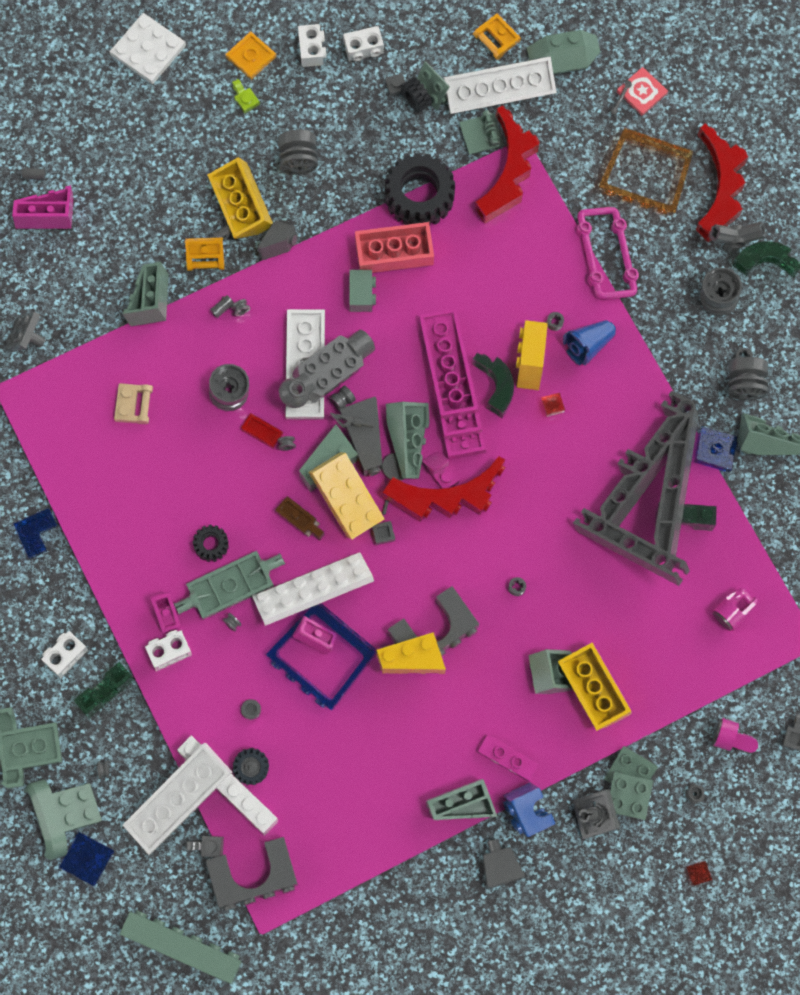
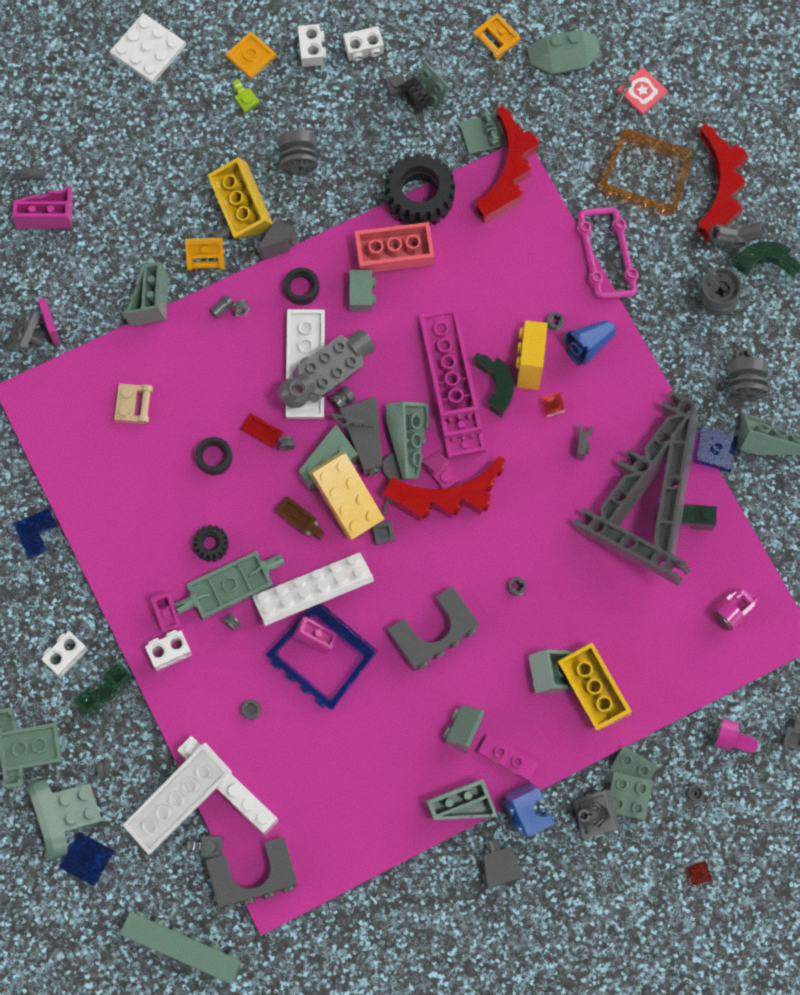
dark grey wheel [209,364,249,411] -> none
black wheel [233,748,269,785] -> none
yellow wedge [376,632,446,674] -> none
white plate [443,57,557,114] -> none
none -> dark pink tile [38,297,61,346]
none -> black tyre [195,437,233,475]
none -> black tyre [284,267,319,305]
none -> sand green slope [444,705,485,754]
none -> dark grey plate [576,424,593,460]

